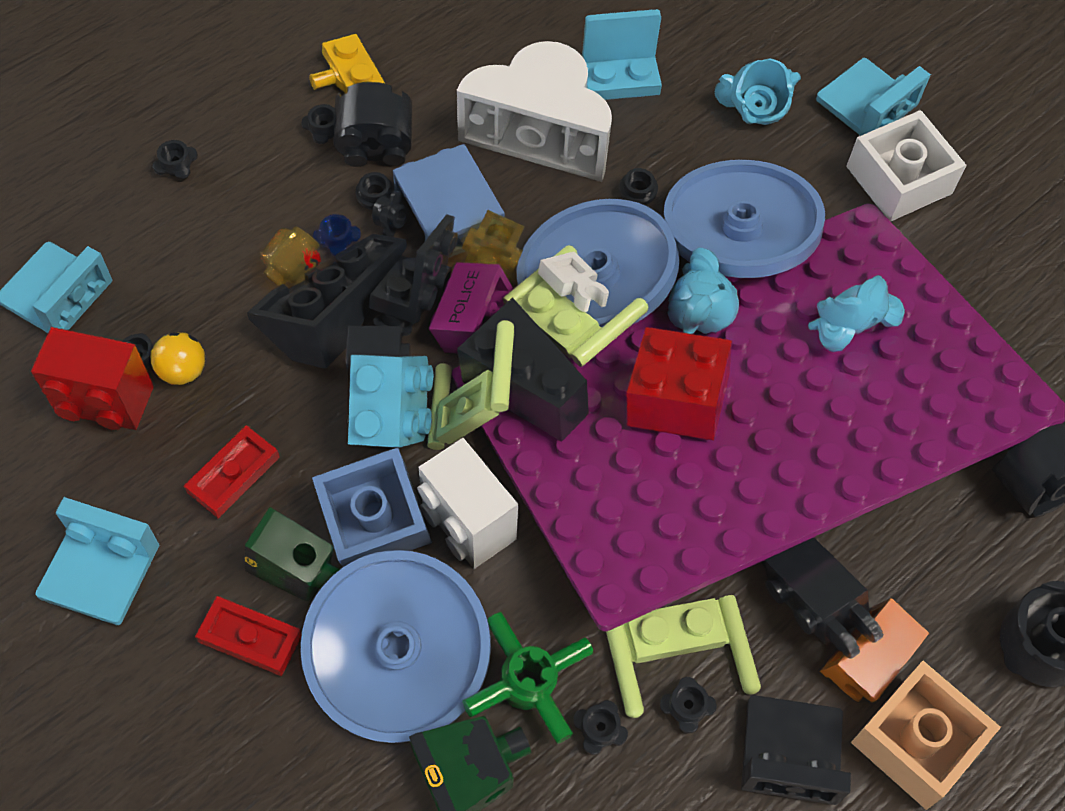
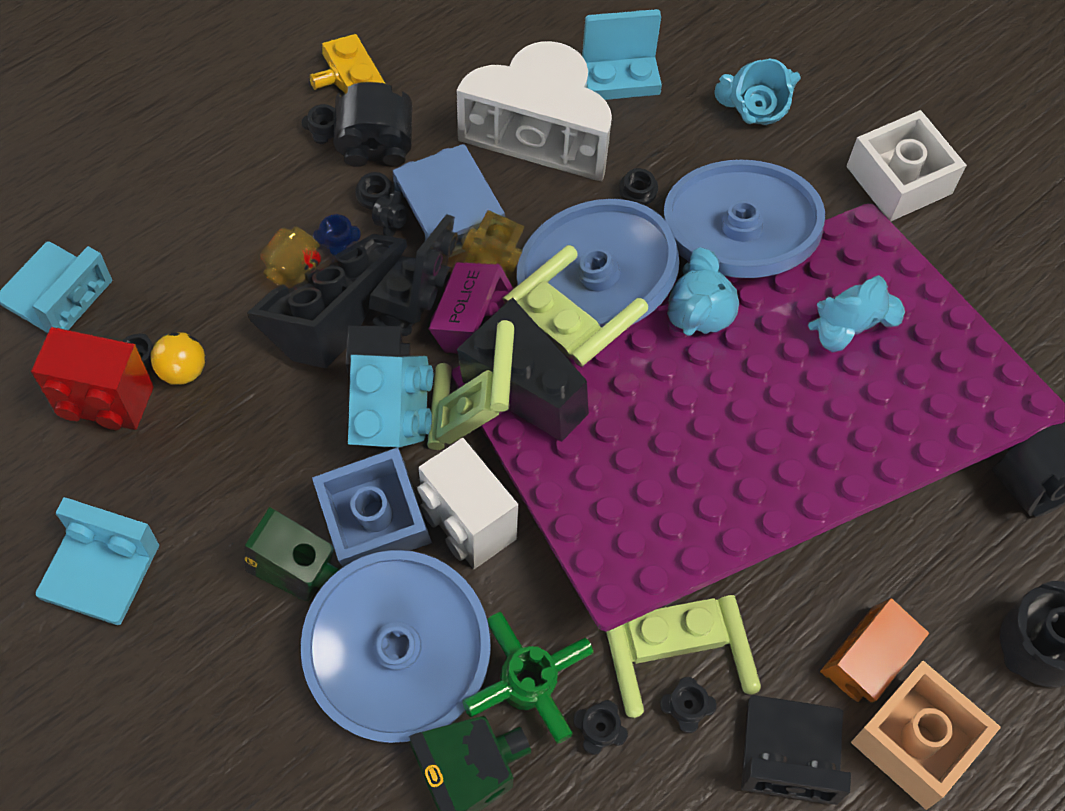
black plate [153,140,198,179] -> none
red plate [184,425,280,519] -> none
red plate [195,596,302,676] -> none
white plate [538,252,609,312] -> none
red brick [627,327,732,441] -> none
black hinge [761,537,884,659] -> none
medium azure bracket [816,58,931,136] -> none

